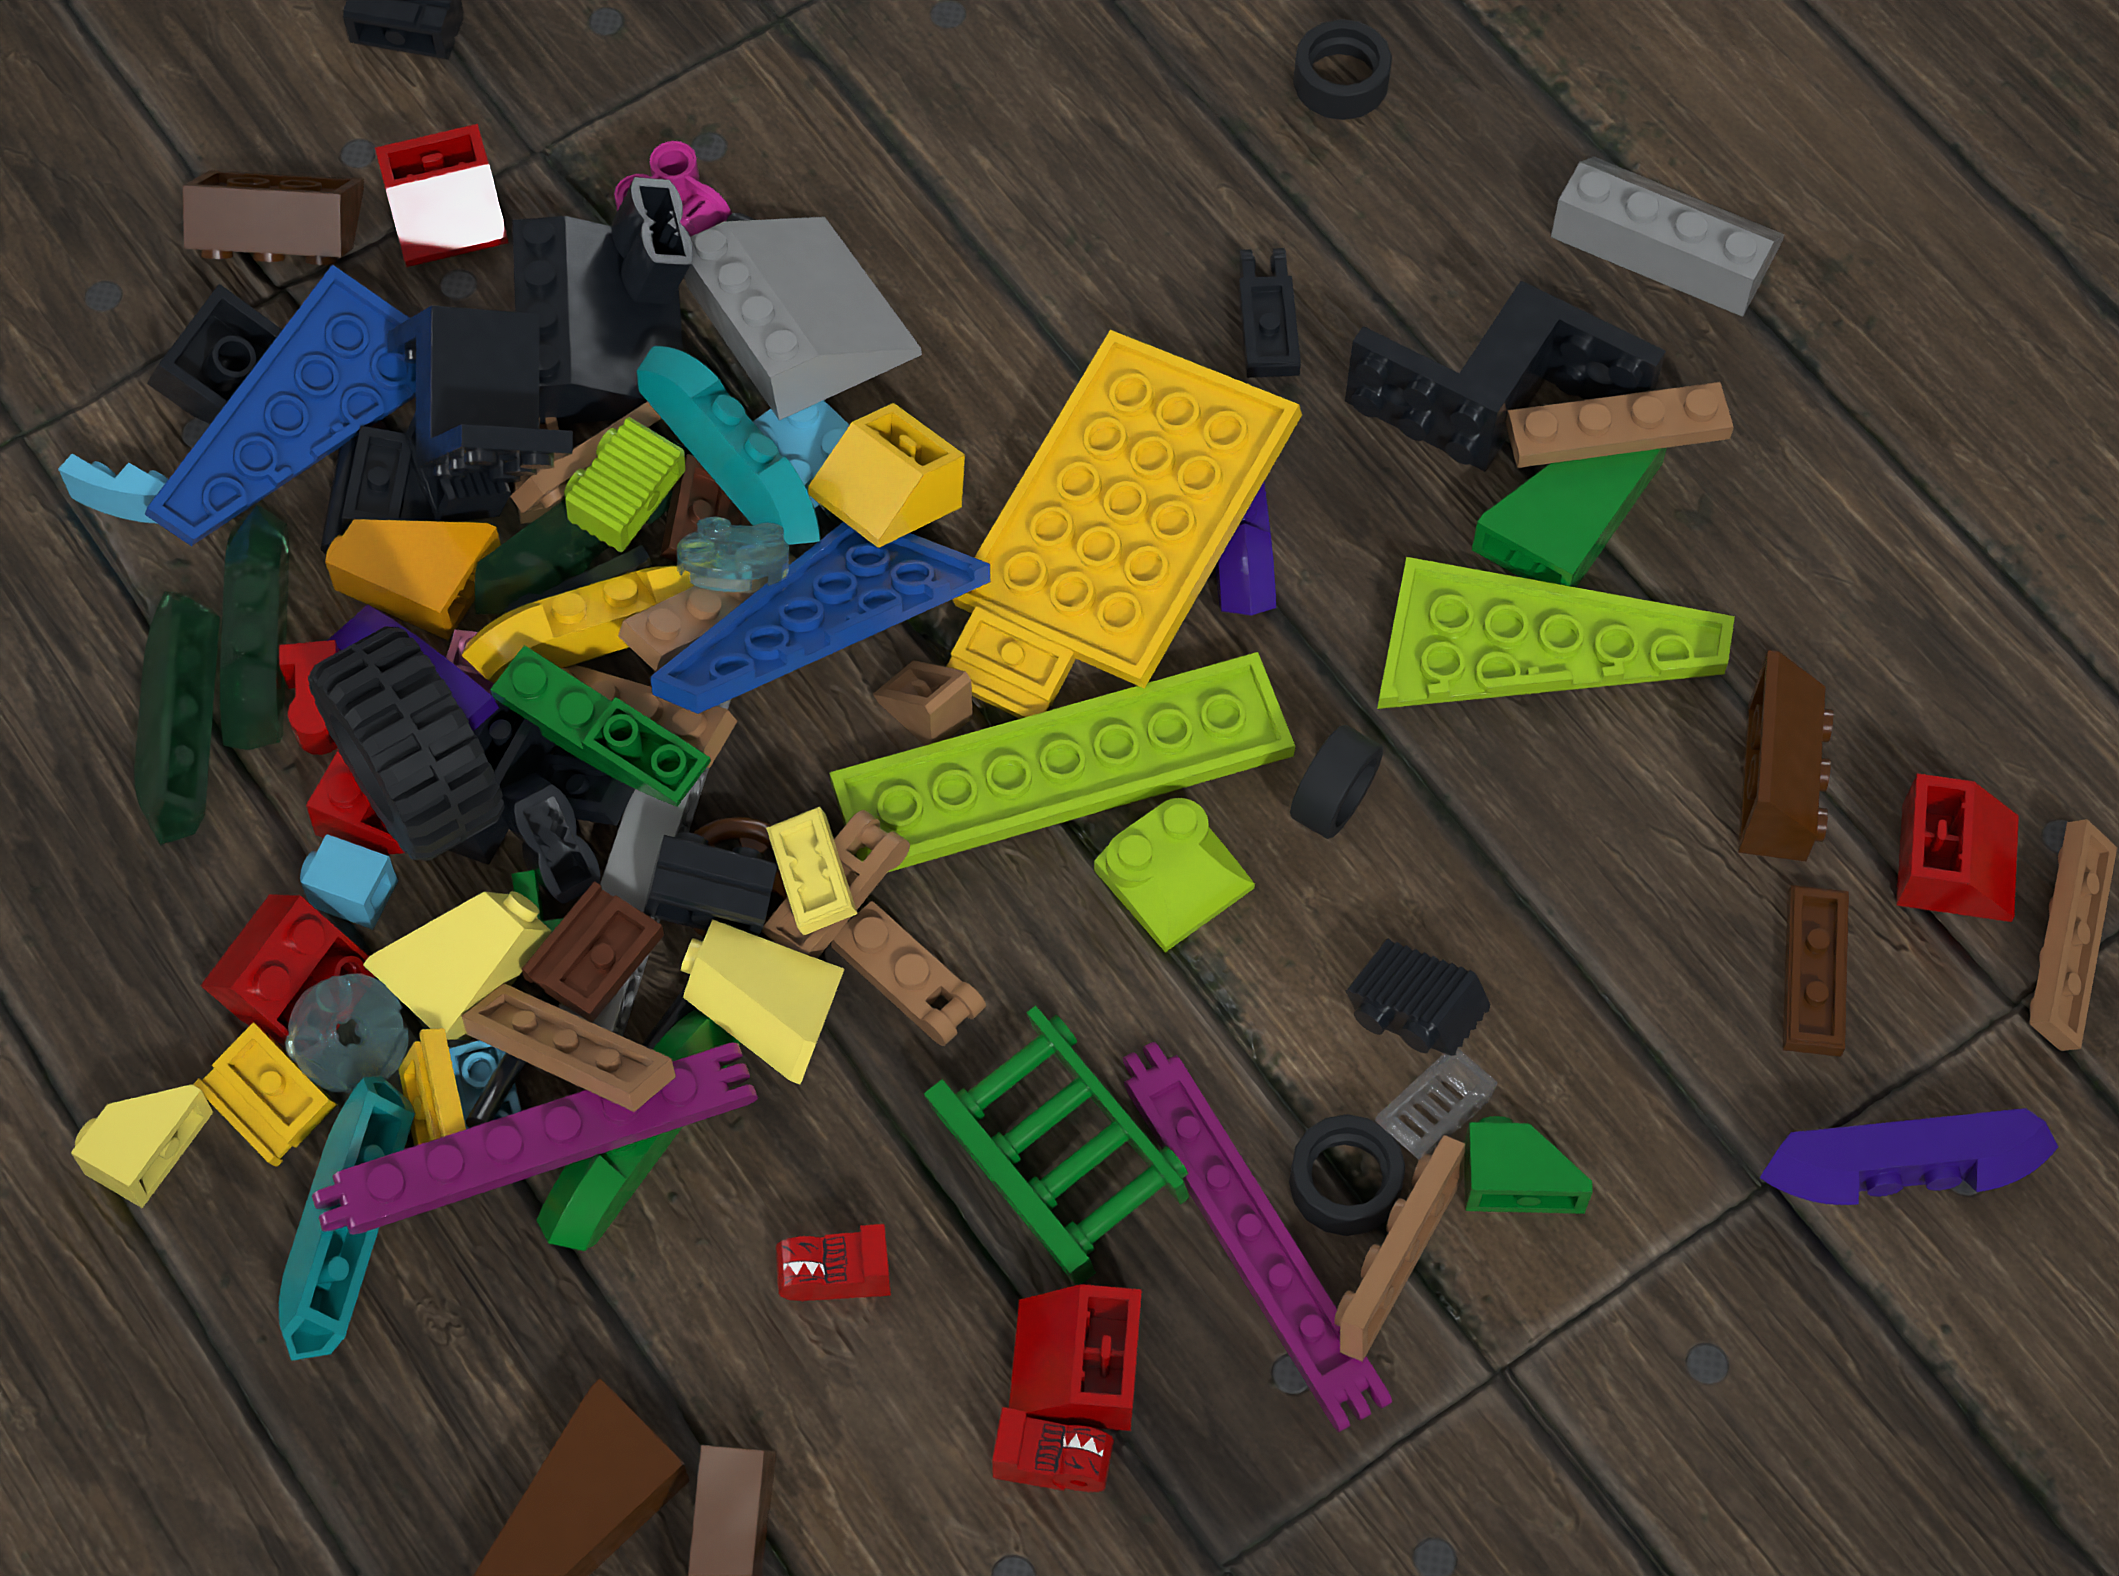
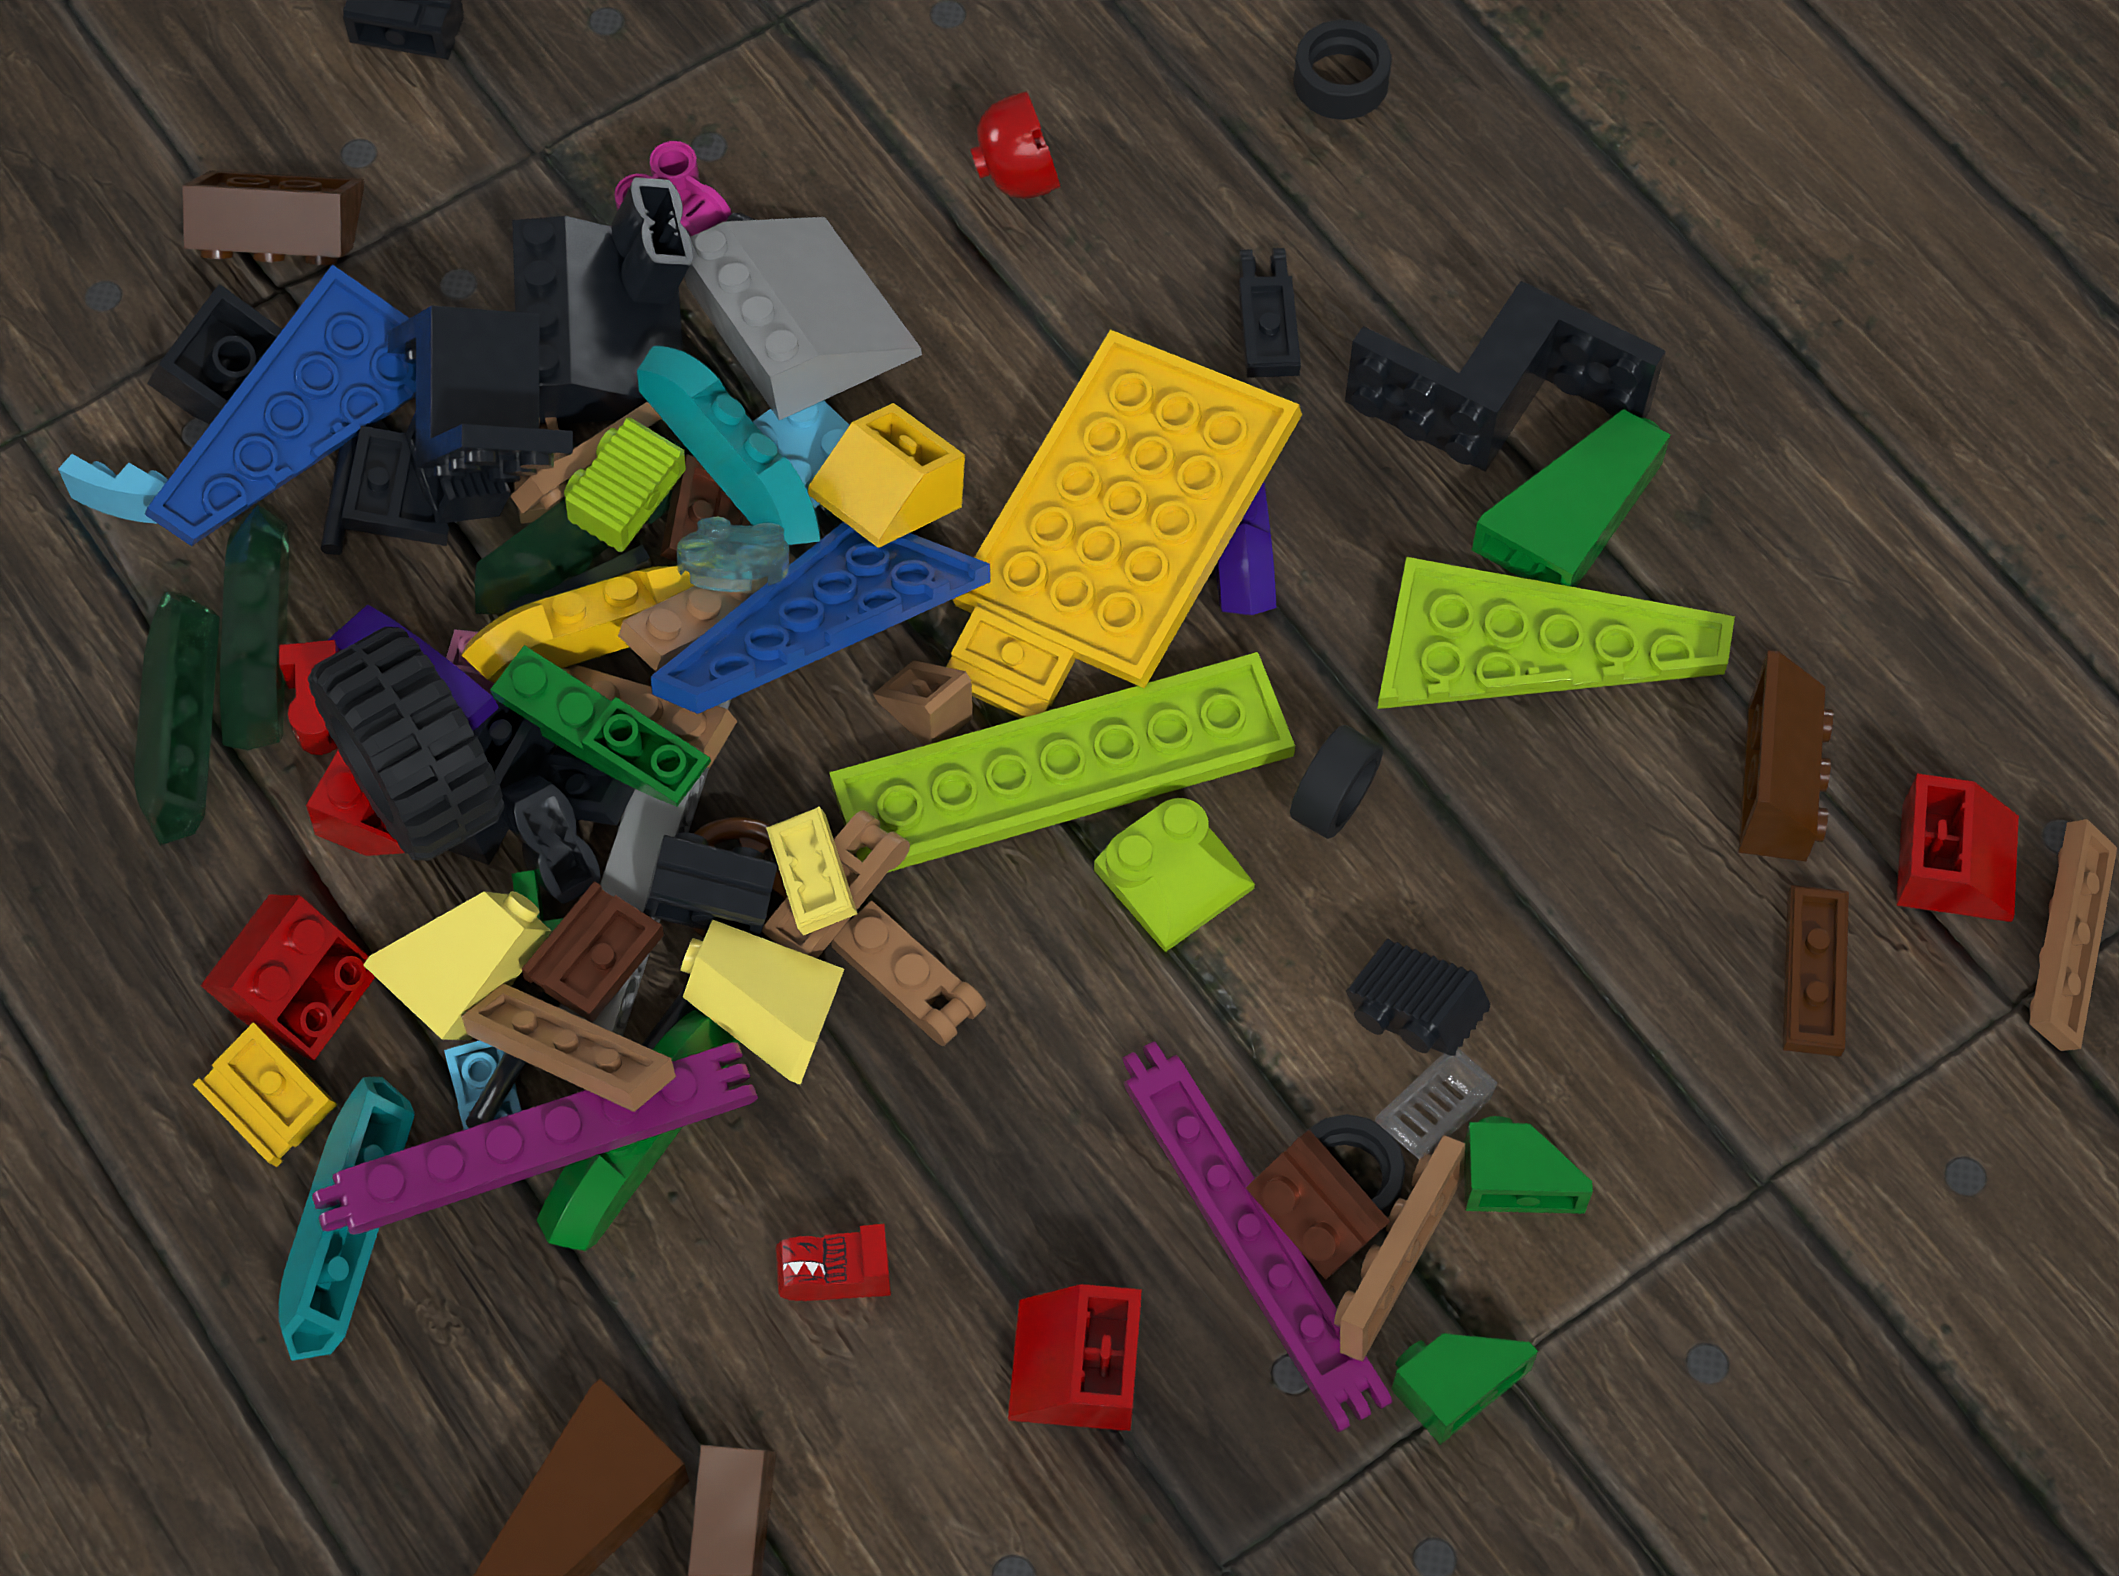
light yellow slope [71,1084,213,1208] -> none
clear light blue plate [285,974,409,1093] -> none
medium azure brick [300,834,398,930] -> none
light orange slope [325,519,504,640] -> none
slope [375,124,509,267] -> none
yellow plate [398,1028,466,1146] -> none
green fence [924,1005,1190,1285] -> none
red leg [992,1407,1114,1492] -> none
medium nougat plate [1506,382,1734,468] -> none
light grey slope [1551,157,1785,317] -> none
dark purple brick [1759,1108,2059,1205] -> none
none -> red cylinder [970,91,1060,199]
none -> copper plate [1246,1129,1390,1280]
none -> green slope [1391,1333,1538,1445]

